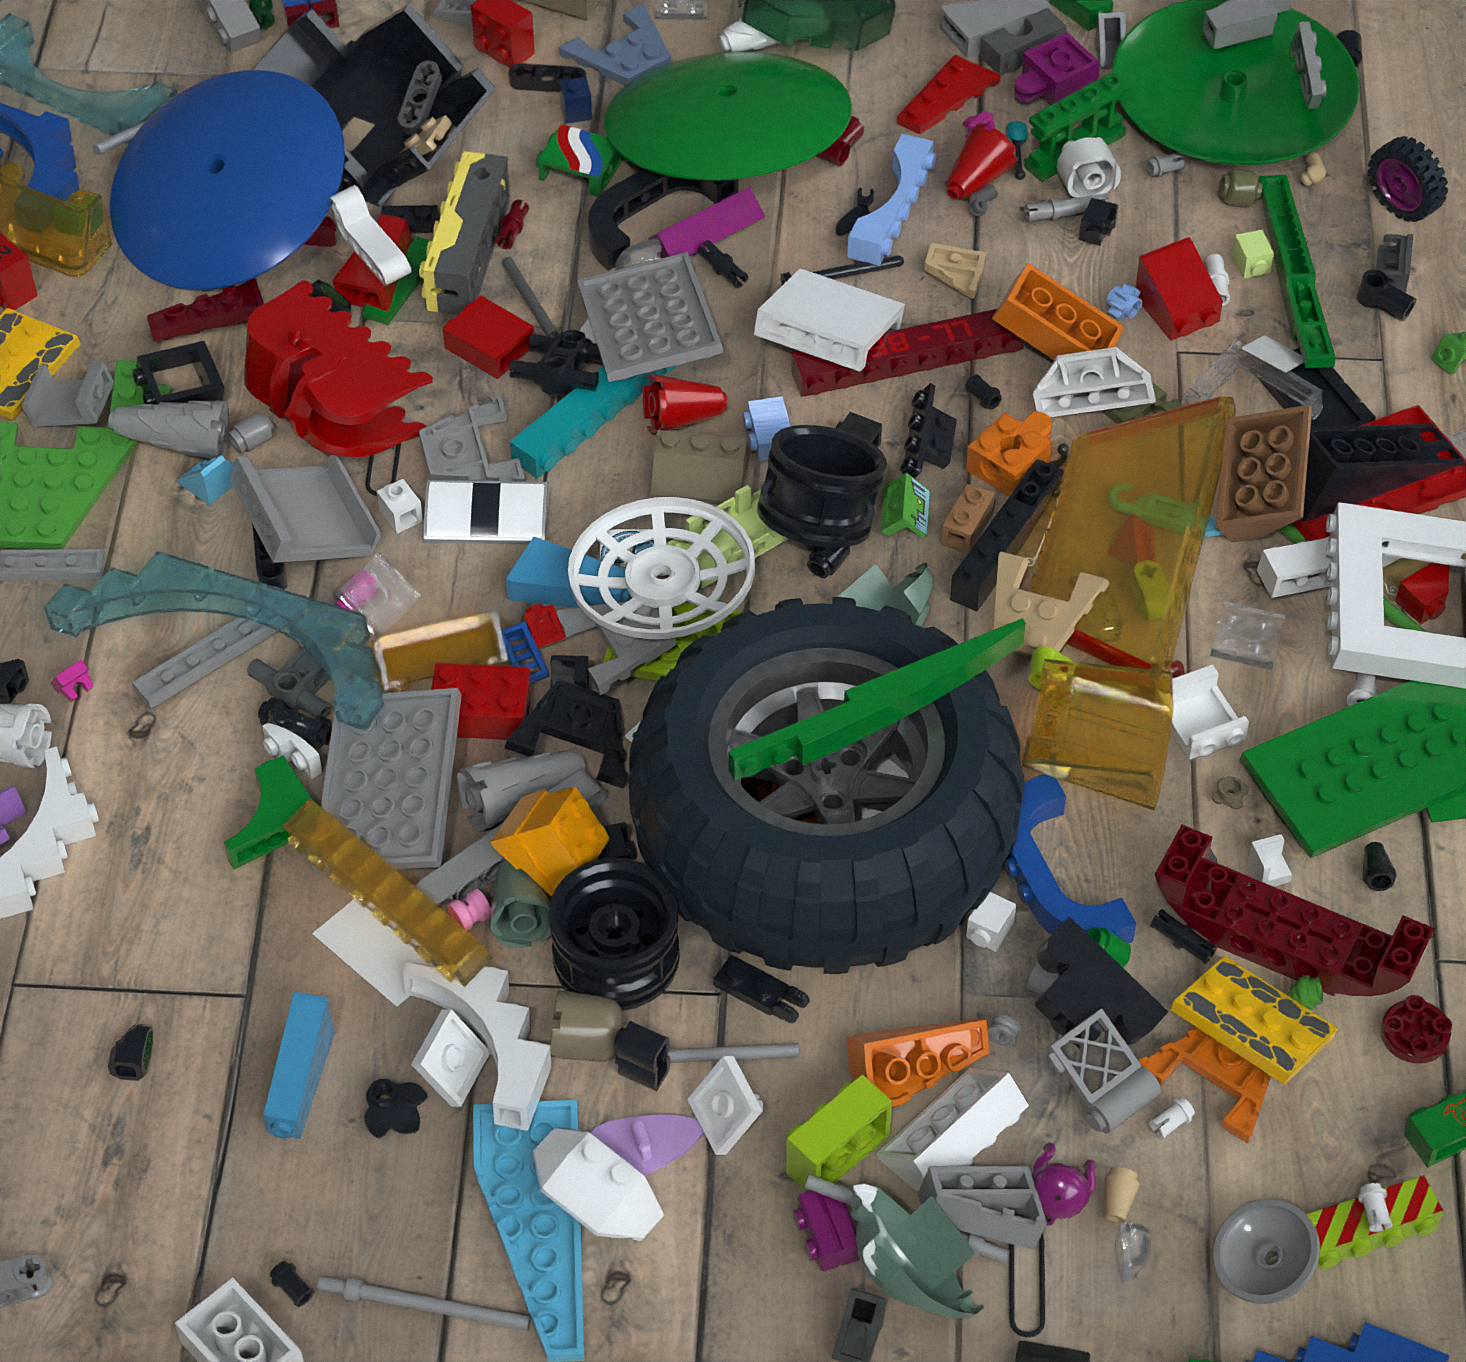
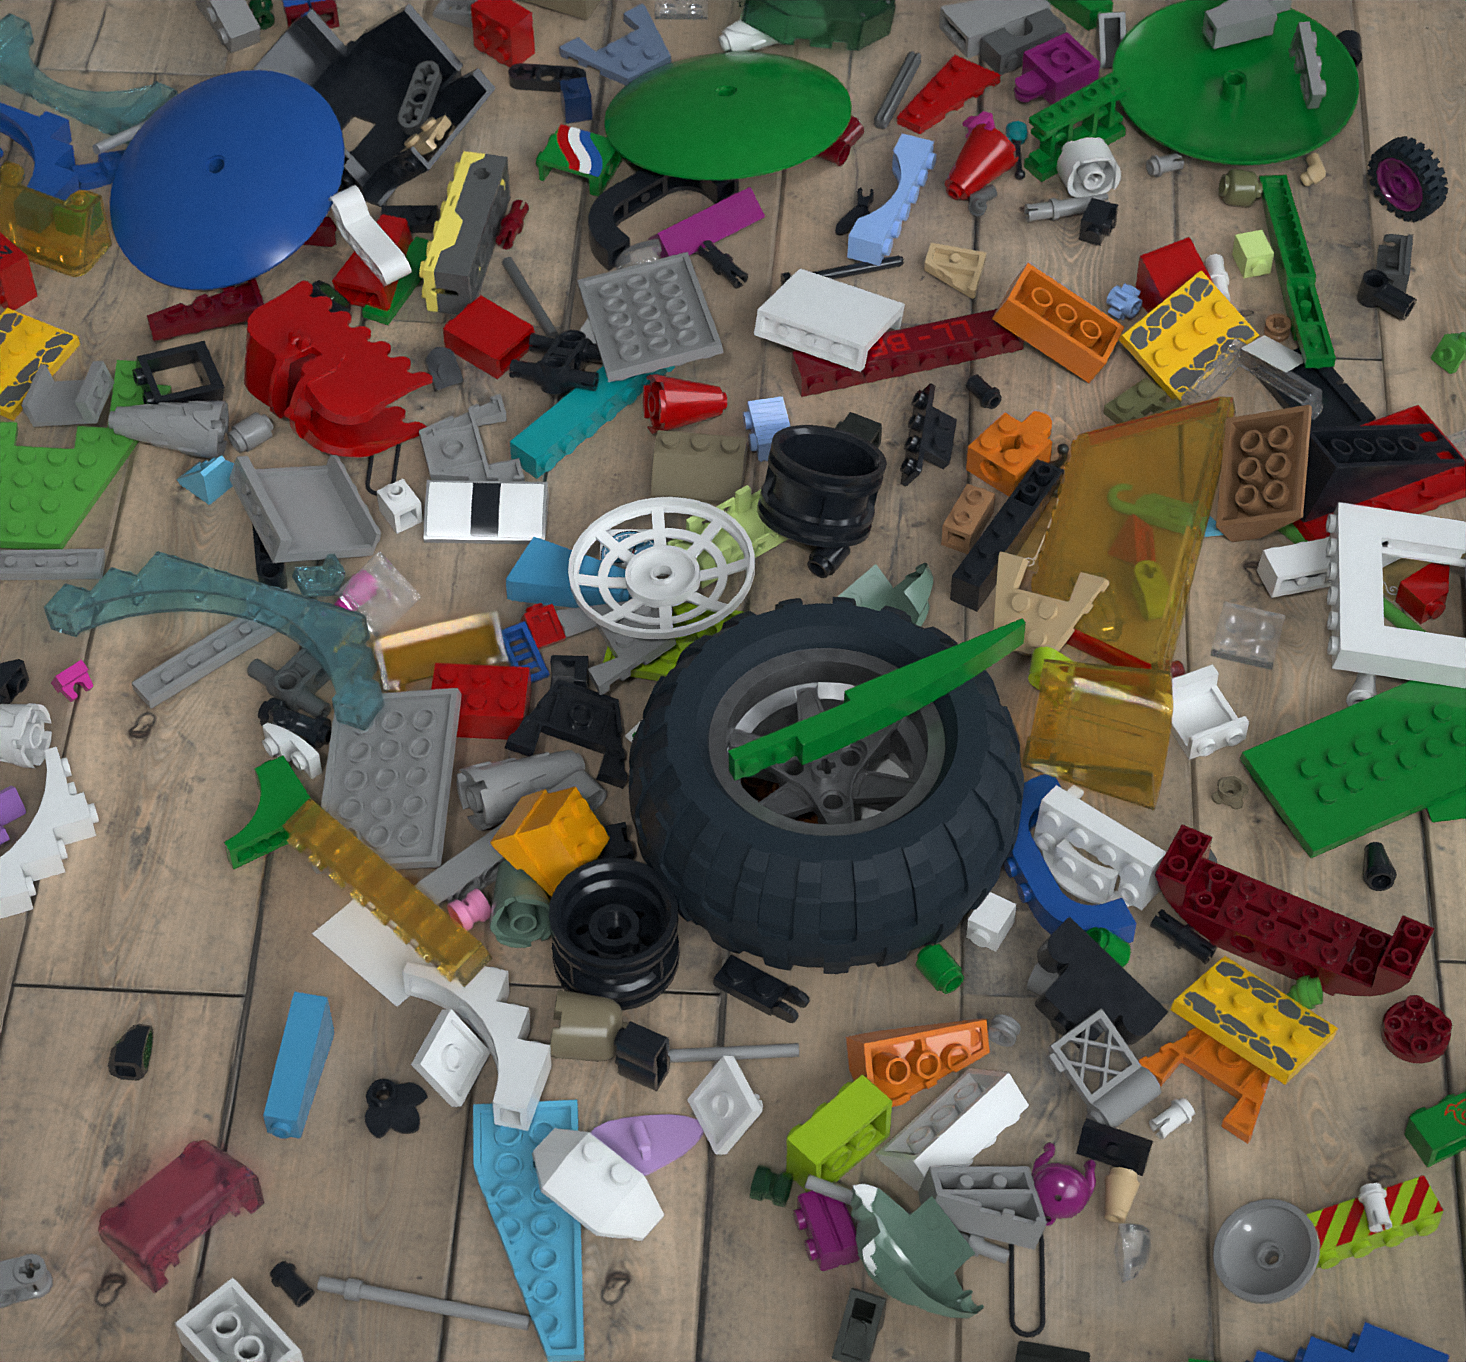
bright green panel [881,473,931,538] -> none
white wedge [1033,347,1156,417] -> none
white panel [1247,834,1292,887] -> none
none -> blue slope [71,150,125,192]
none -> clear pink windscreen [98,1140,265,1294]
none -> clear light blue bracket [292,554,345,597]
none -> black plate [424,347,464,391]
none -> clear green wheel [750,1164,794,1208]
none -> dark grey axle [874,51,921,129]
none -> green brick [916,944,964,994]
none -> white piece [1033,784,1167,910]
none -> black plate [1076,1118,1153,1176]
none -> yellow plate [1118,270,1259,402]
none -> medium nougat bush [1264,313,1291,342]

